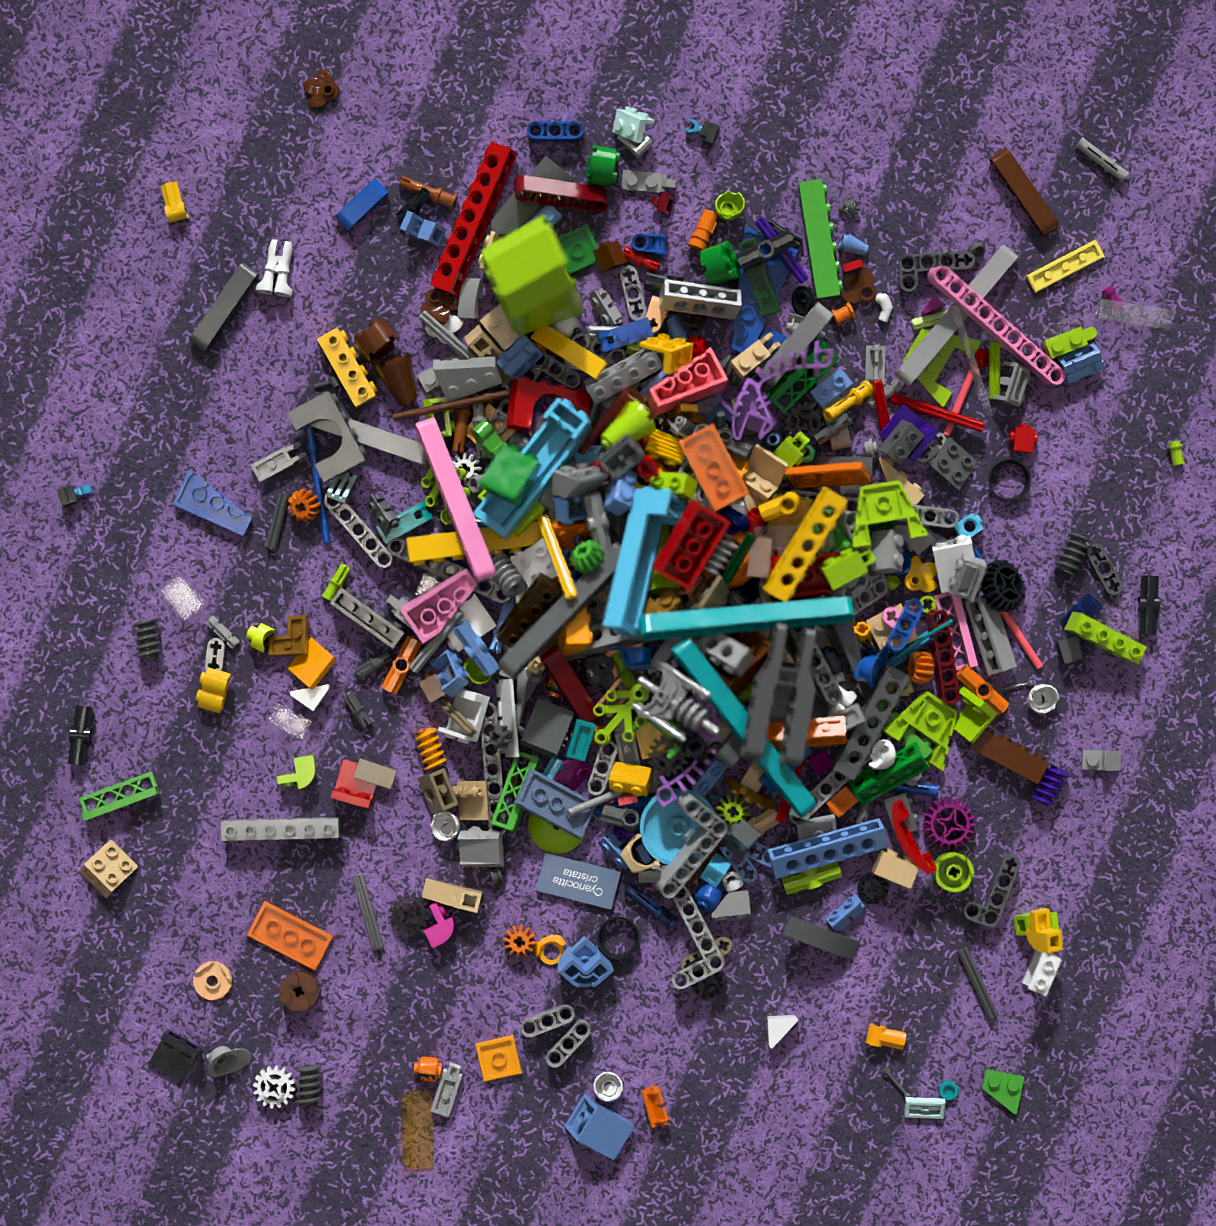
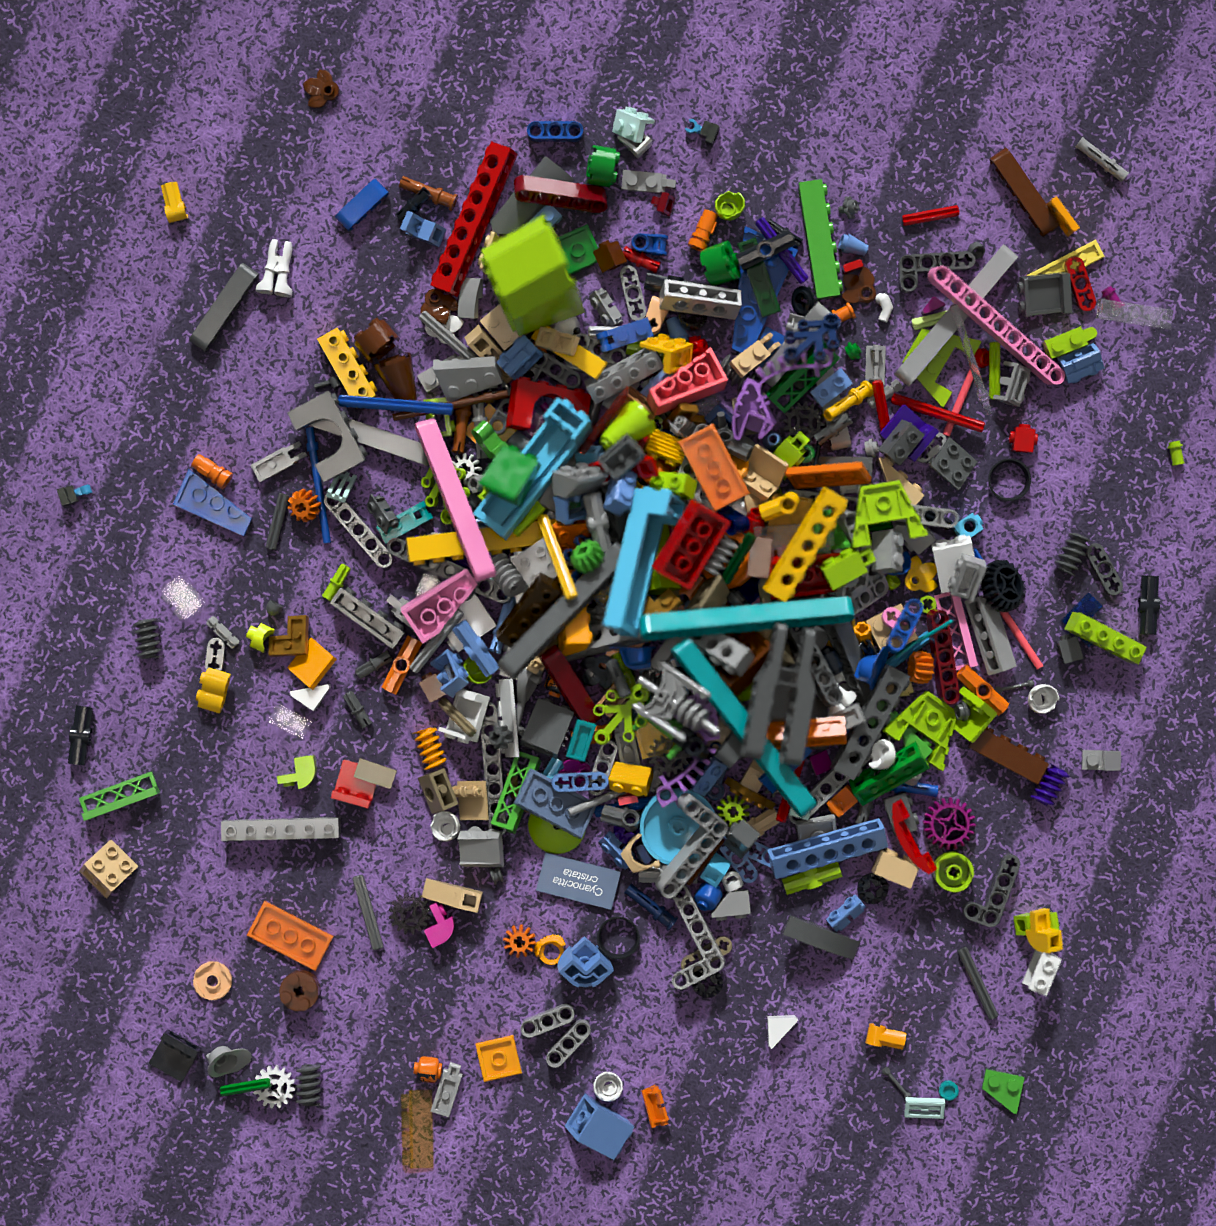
none -> orange axle [191,454,233,490]
none -> green axle [219,1078,271,1096]
none -> dark grey hinge [266,600,283,616]
none -> blue axle [338,395,454,415]
none -> tan slope [535,327,580,356]
none -> medium blue beam [551,771,609,792]
none -> dark grey axle [606,659,632,698]
none -> dark blue plant [783,313,841,365]
none -> green plate [844,342,862,360]
none -> red axle [902,205,960,226]
none -> dark grey plate [954,702,971,721]
none -> dark grey panel [1017,272,1072,318]
none -> light orange tile [1047,196,1080,237]
none -> red beam [1064,256,1096,311]

